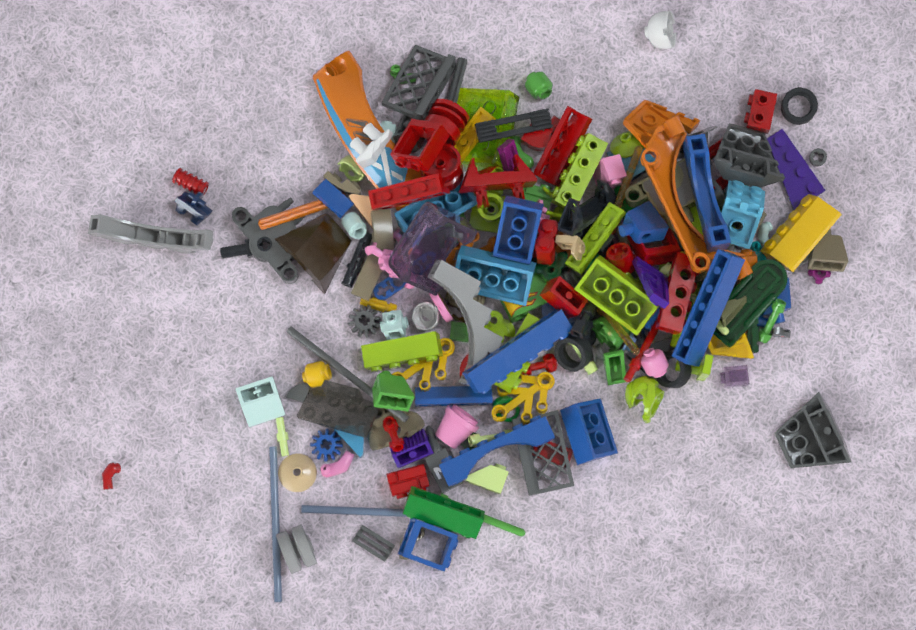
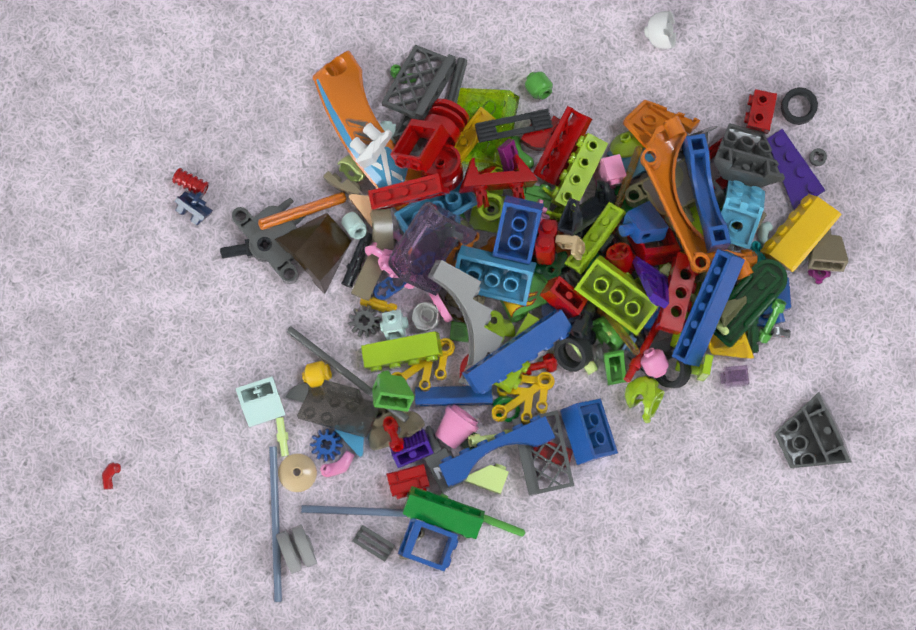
light grey arch [88,214,214,254] -> none
blue tile [312,179,354,219] -> none

